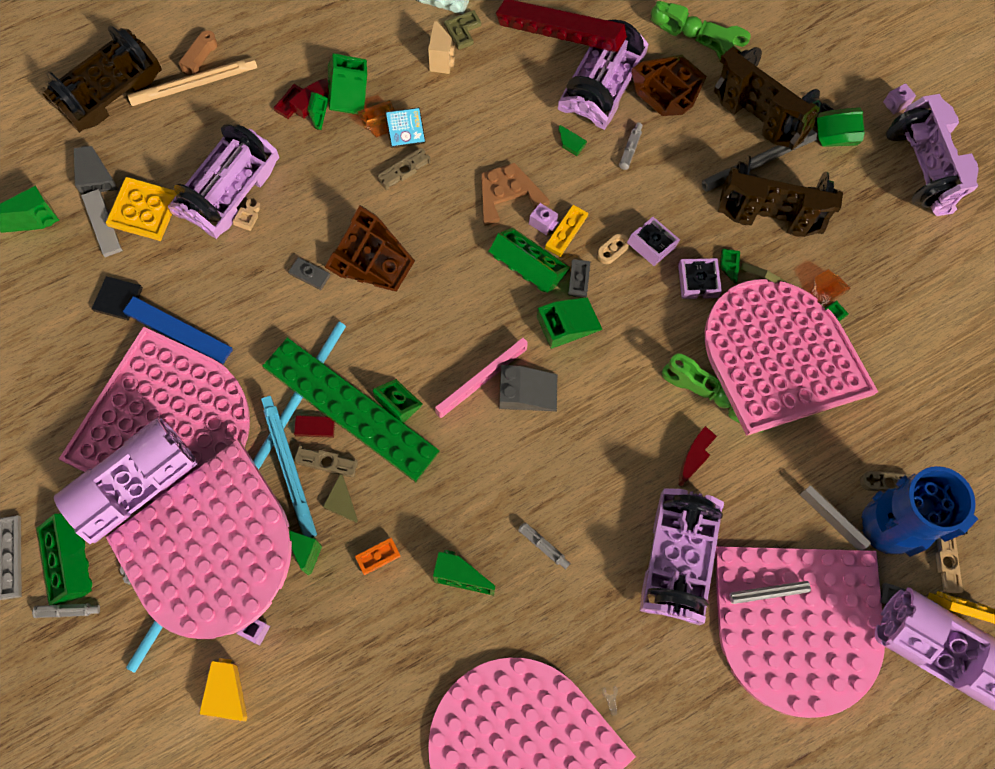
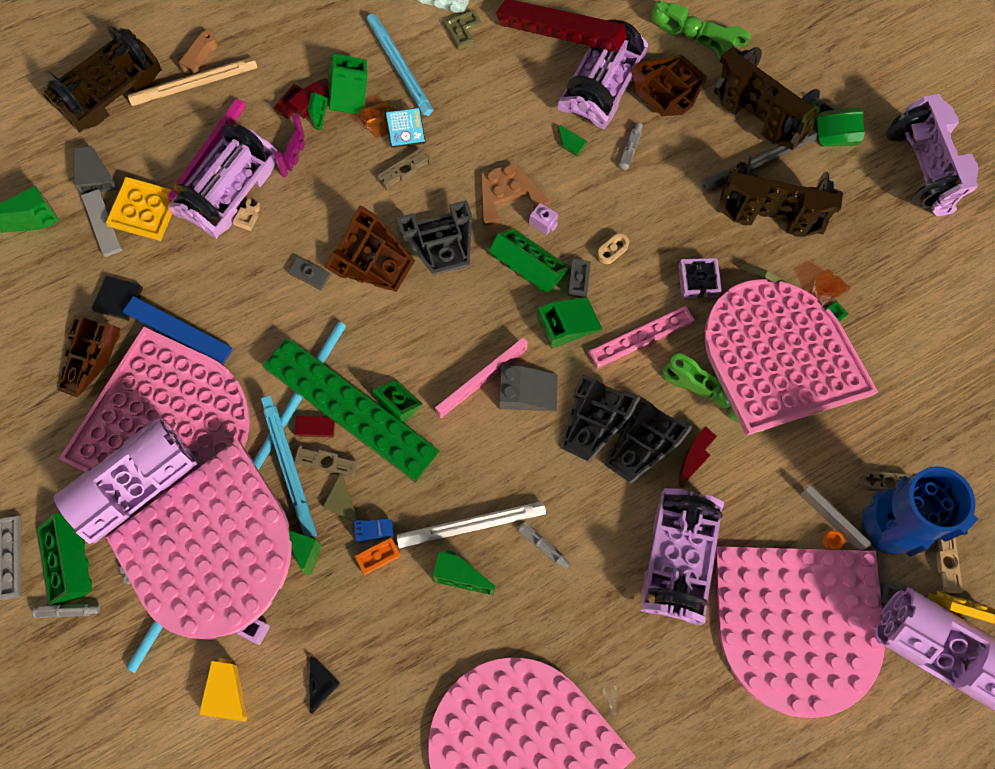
tan slope [428,21,455,74] -> none
yellow plate [545,205,588,257] -> none
piece [627,217,680,266] -> none
green tile [720,248,740,284] -> none
light grey axle [729,581,811,604] -> none
lavender brick [883,83,916,115] -> none
none -> reddish brown wedge [58,315,120,397]
none -> dark pink piece [167,99,246,202]
none -> magenta plate [274,113,305,177]
none -> black tile [309,657,340,714]
none -> blue leg [354,519,394,543]
none -> medium azure piece [367,13,434,116]
none -> dark grey wedge [396,200,472,275]
none -> white piece [396,501,546,548]
none -> dark grey wedge [561,375,640,462]
none -> bright pink tile [588,306,695,369]
none -> dark grey wedge [605,396,692,484]
none -> orange tile [823,530,845,550]

